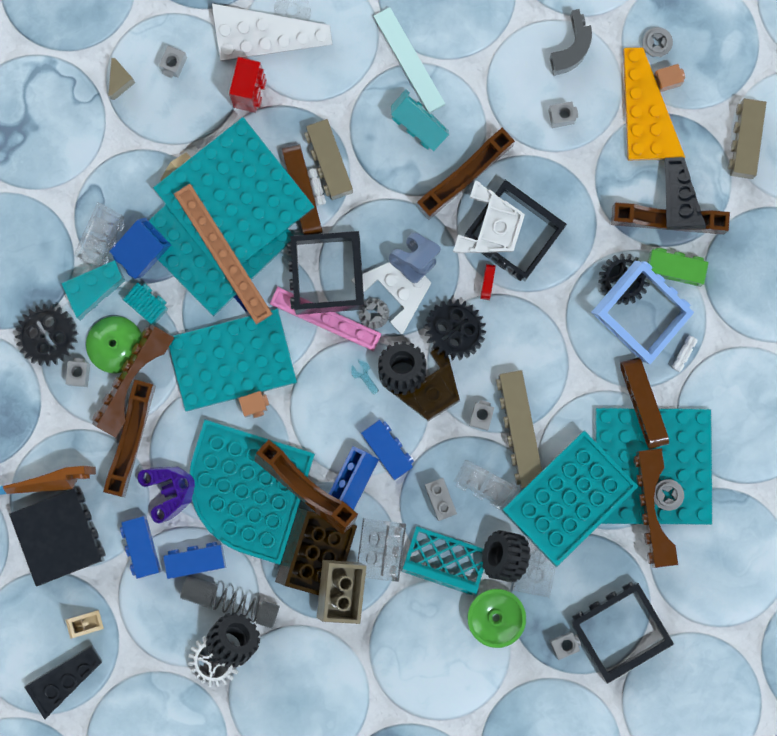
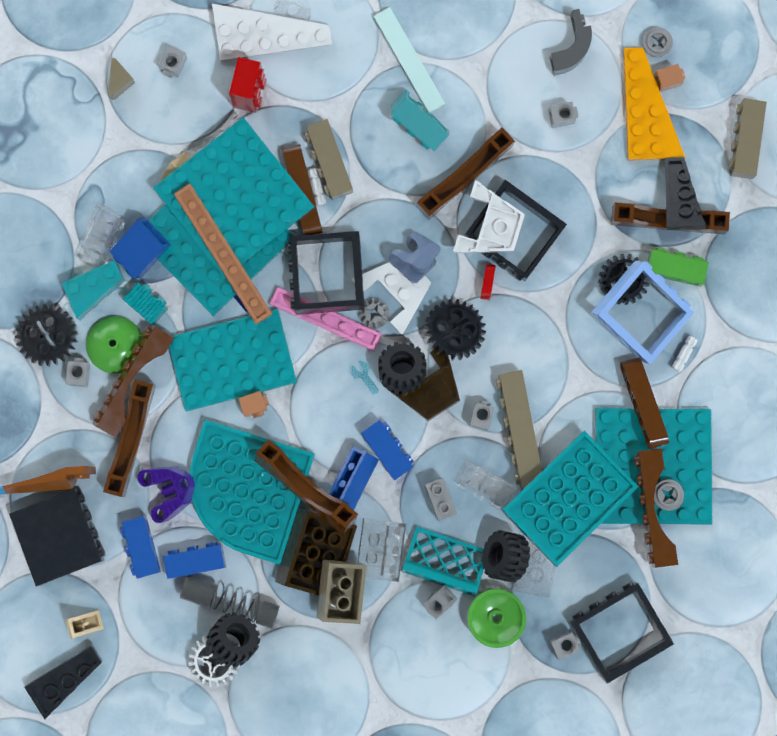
none -> light grey brick [423,585,457,620]

